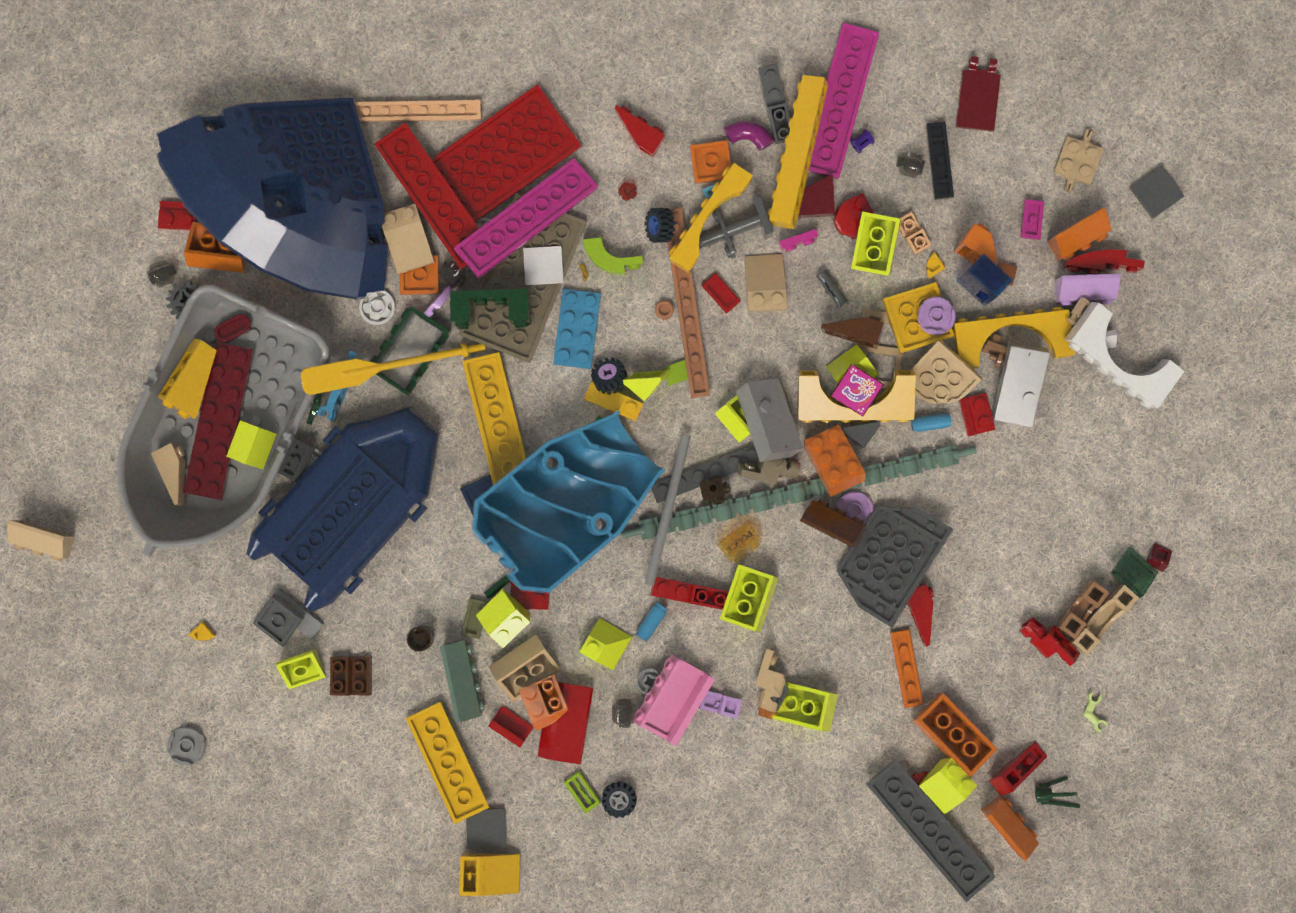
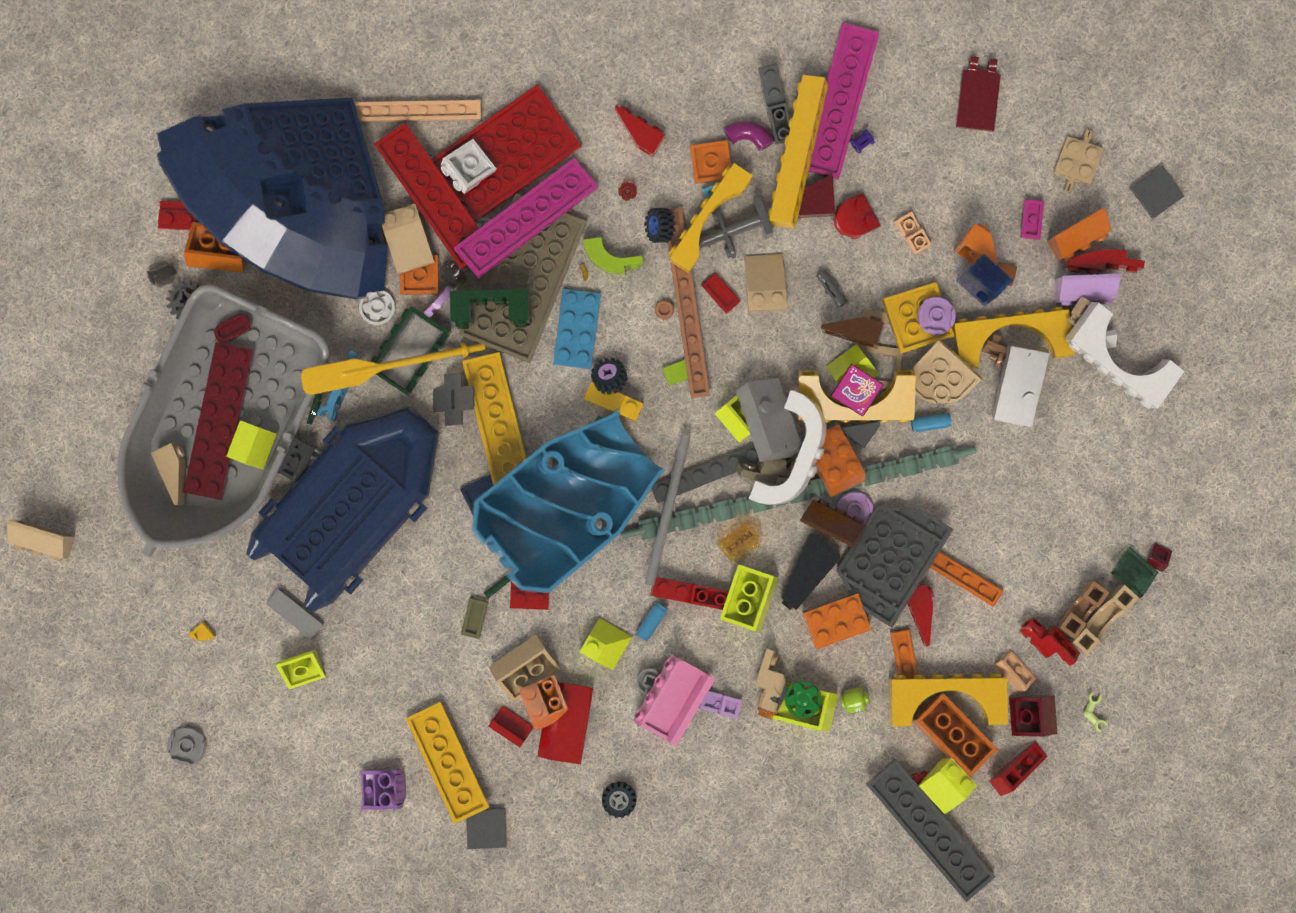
yellow slope [157,338,217,419] -> none
dark grey tile [253,594,305,647] -> none
reddish brown slope [330,656,372,696] -> none
dark brown wheel [407,625,434,652] -> none
sand green slope [440,640,485,723] -> none
yellow slope [459,853,520,896] -> none
neon yellow slope [476,588,530,648] -> none
white piece [523,246,563,285] -> none
lime tile [563,771,601,814] -> none
clear smoke head [612,699,637,728] -> none
neon yellow slope [623,370,670,401] -> none
dark brown brick [699,476,731,505] -> none
dark pink plate [779,229,818,252] -> none
neon yellow slope [851,212,901,276] -> none
clear smoke head [896,151,925,178] -> none
black plate [926,122,954,200] -> none
yellow tile [926,253,945,279] -> none
red plate [958,393,996,437] -> none
orange slope [981,796,1039,861] -> none
dark green plant [1035,776,1080,808] -> none
none -> medium lavender slope [359,769,406,810]
none -> dark grey piece [433,373,475,426]
none -> white plate [441,139,497,194]
none -> white arch [749,390,826,505]
none -> black slope [781,532,841,610]
none -> green wheel [785,681,822,718]
none -> orange brick [802,593,871,649]
none -> lime head [841,687,870,714]
none -> yellow arch [889,673,1008,726]
none -> orange tile [930,552,1004,607]
none -> light nougat slope [994,650,1037,694]
none -> dark red slope [1009,695,1058,737]

